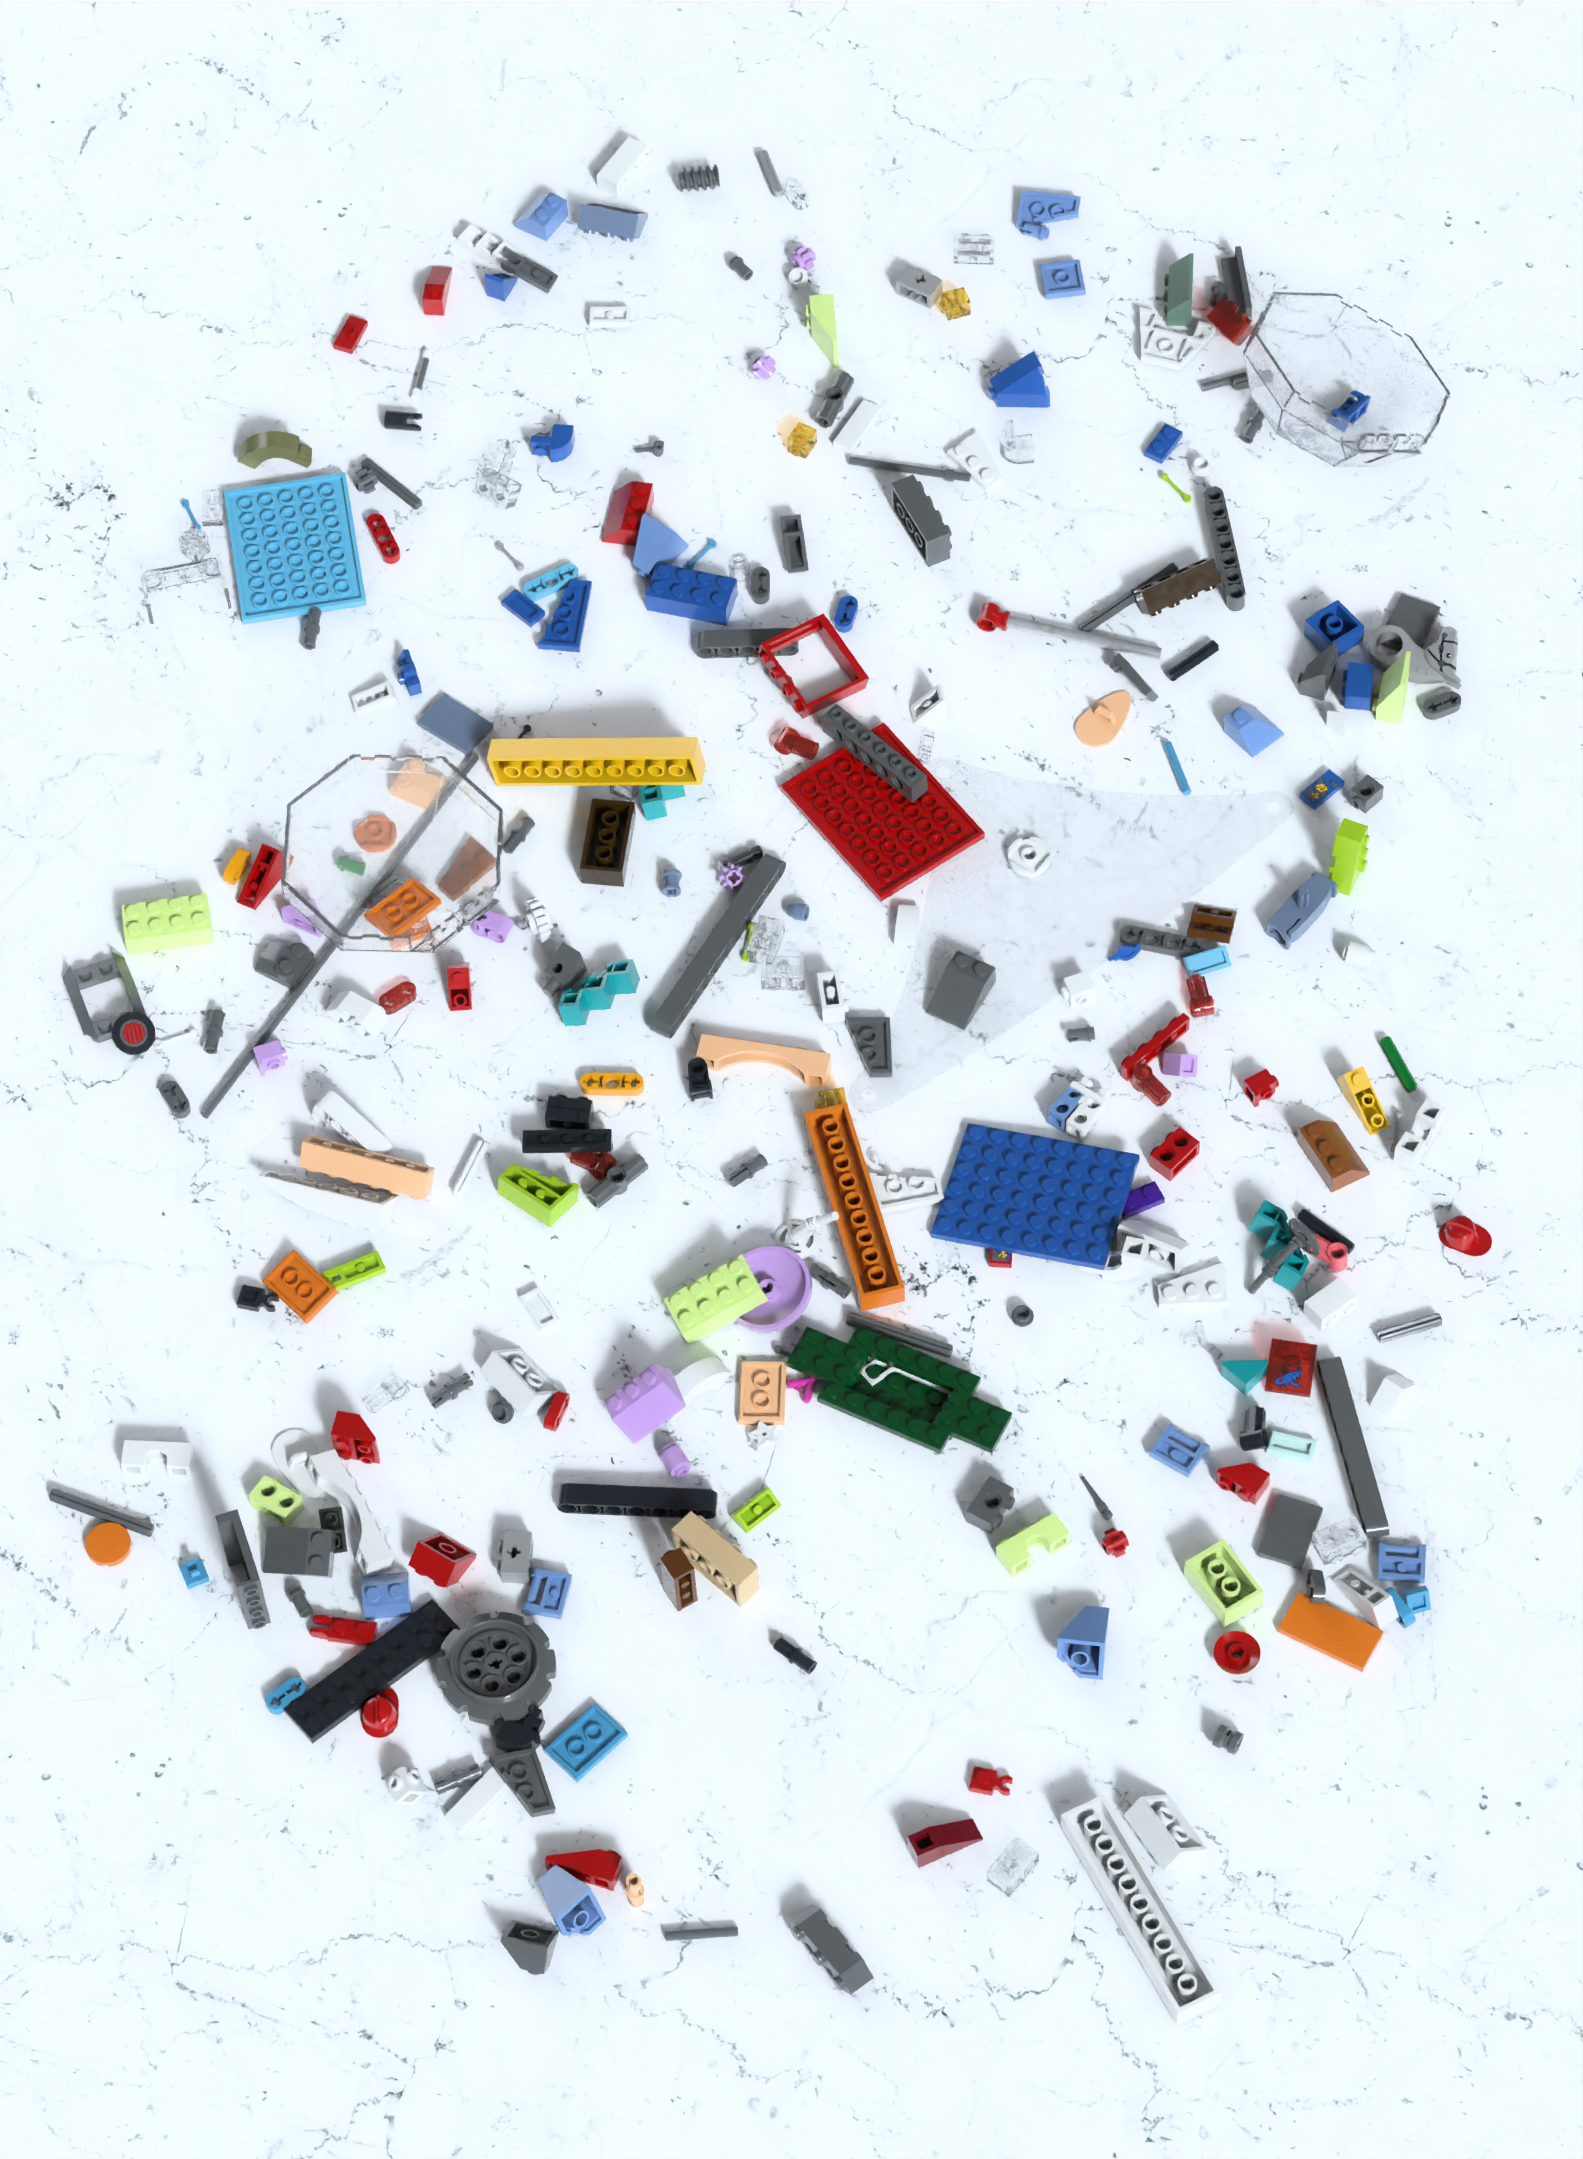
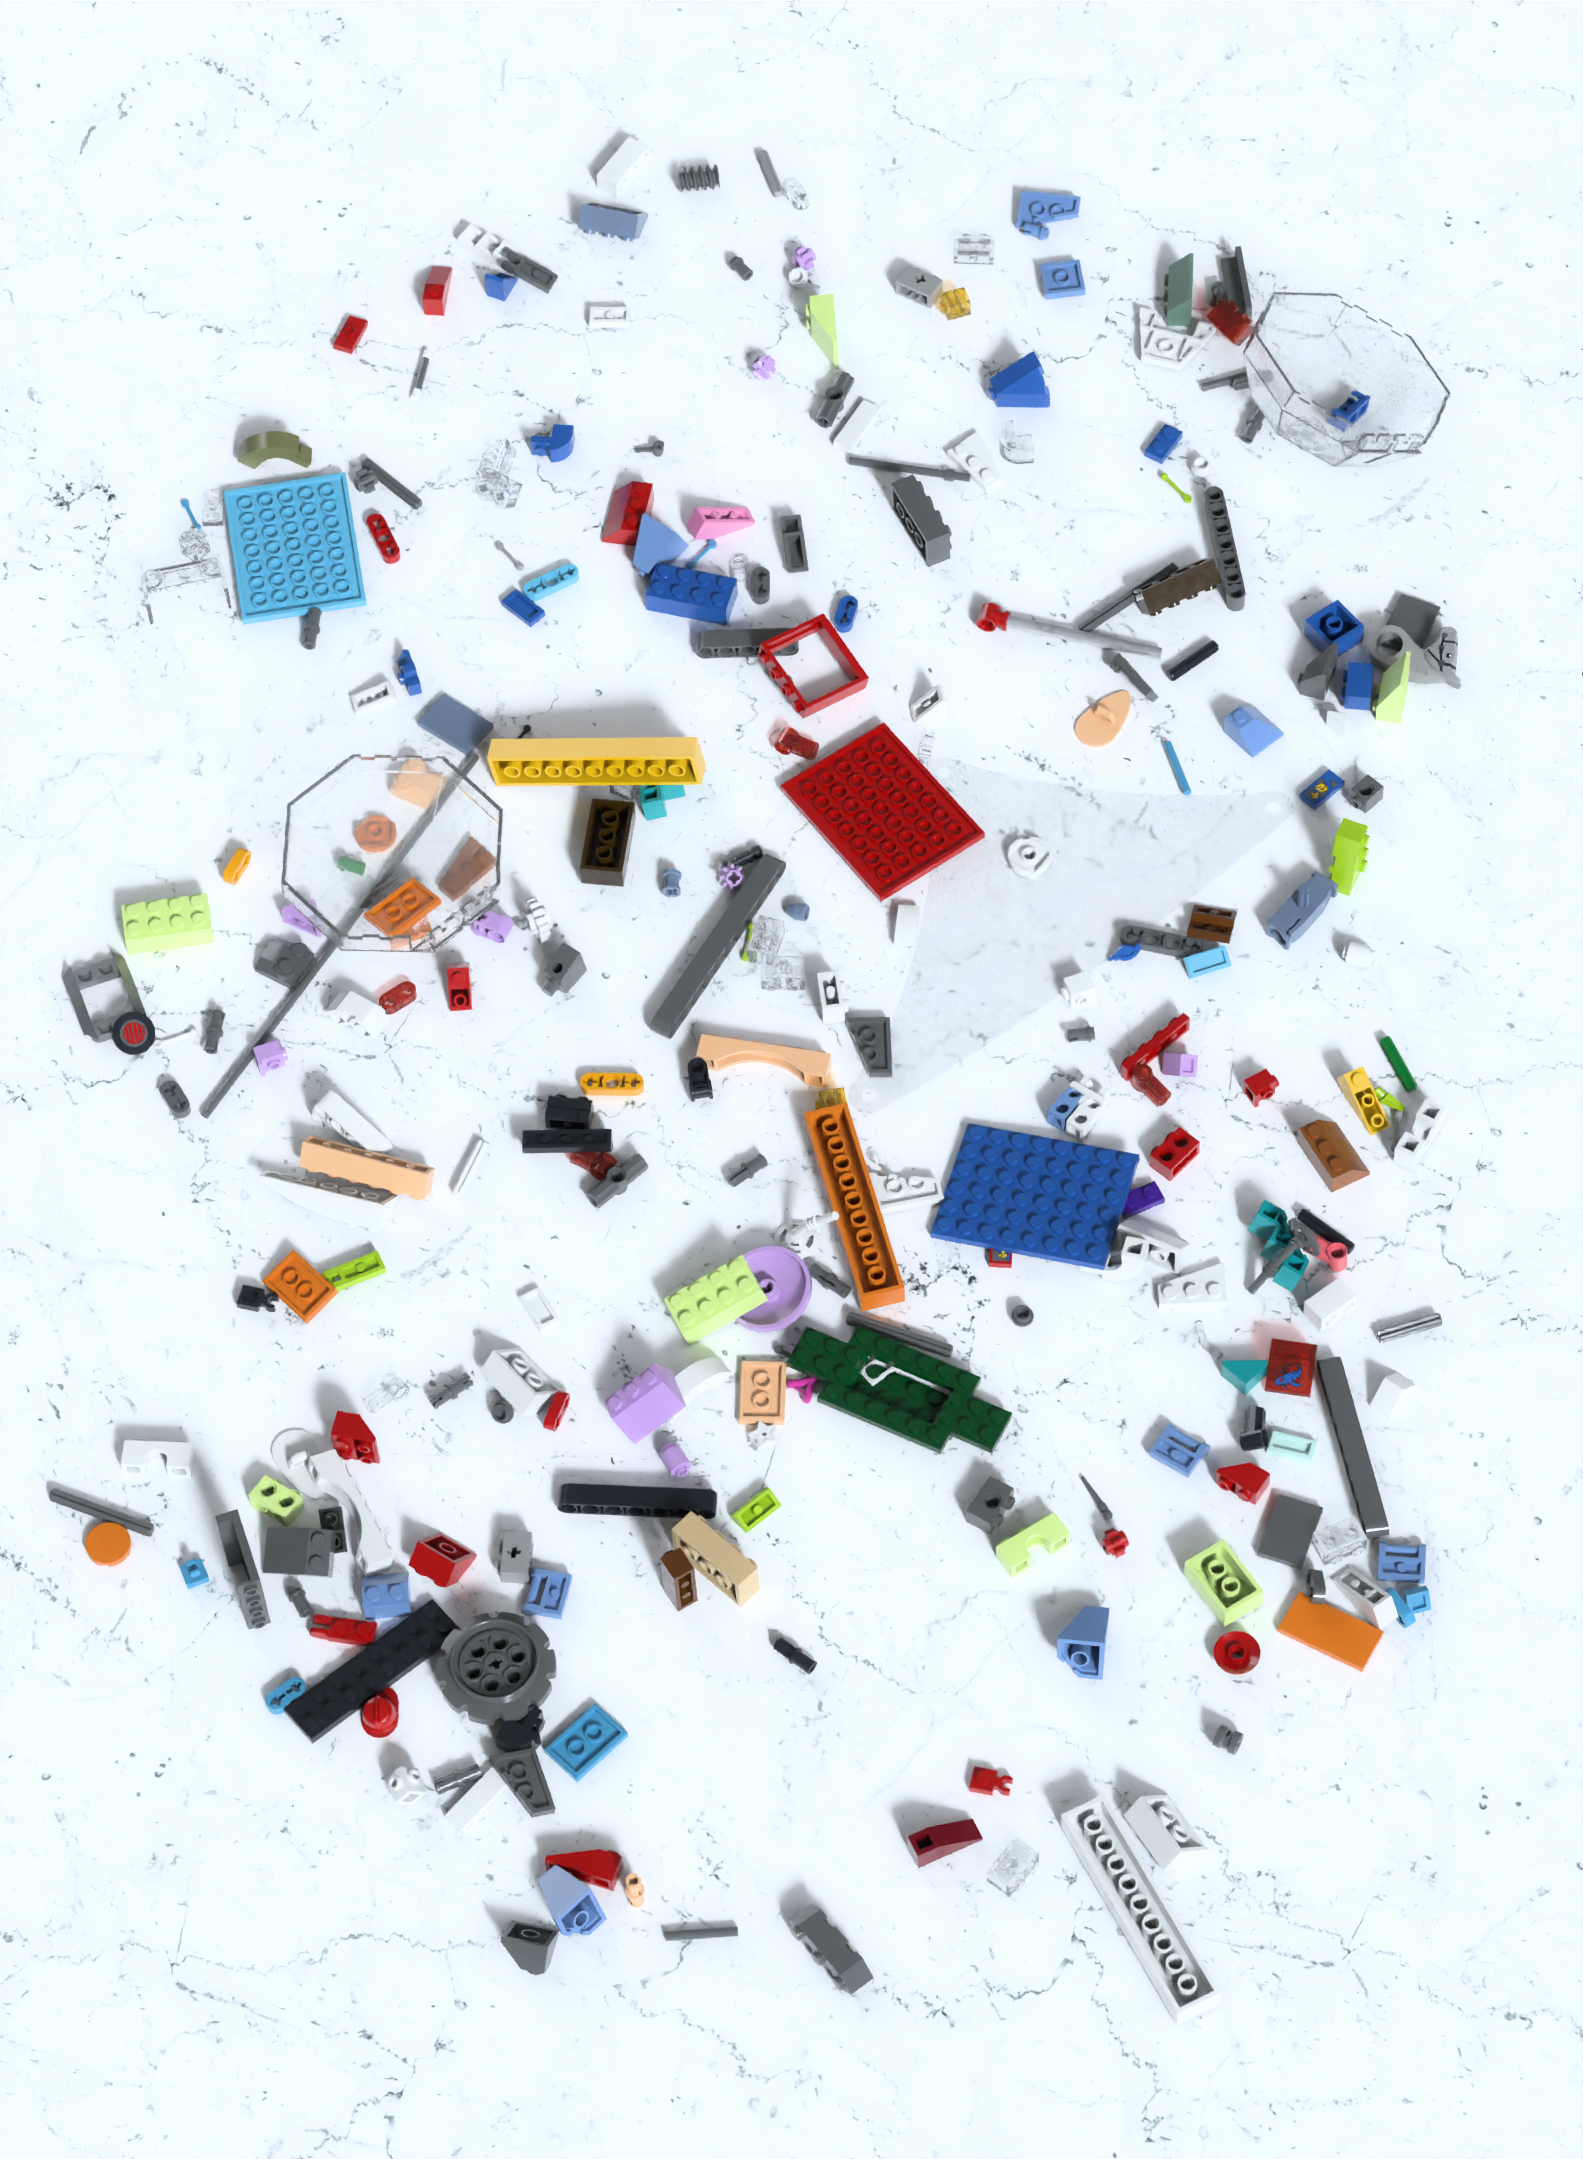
red slope [237,843,292,910] -> none
black hinge [384,411,423,432] -> none
lime wedge [498,1164,579,1227] -> none
dark grey axle [502,817,535,854] -> none
medium blue slope [513,192,568,242] -> none
blue wing [538,579,593,653] -> none
teal brick [558,959,640,1026] -> none
clear yellow brick [787,422,817,459] -> none
dark grey brick [821,704,928,803] -> none
dark grey slope [926,950,996,1030] -> none
clear red piece [1186,974,1215,1018] -> none
dark grey beam [1423,691,1461,720] -> none
red piece [1439,1215,1492,1257] -> none
none -> bright pink slope [686,507,755,540]
none -> lime bar [1374,1085,1406,1111]

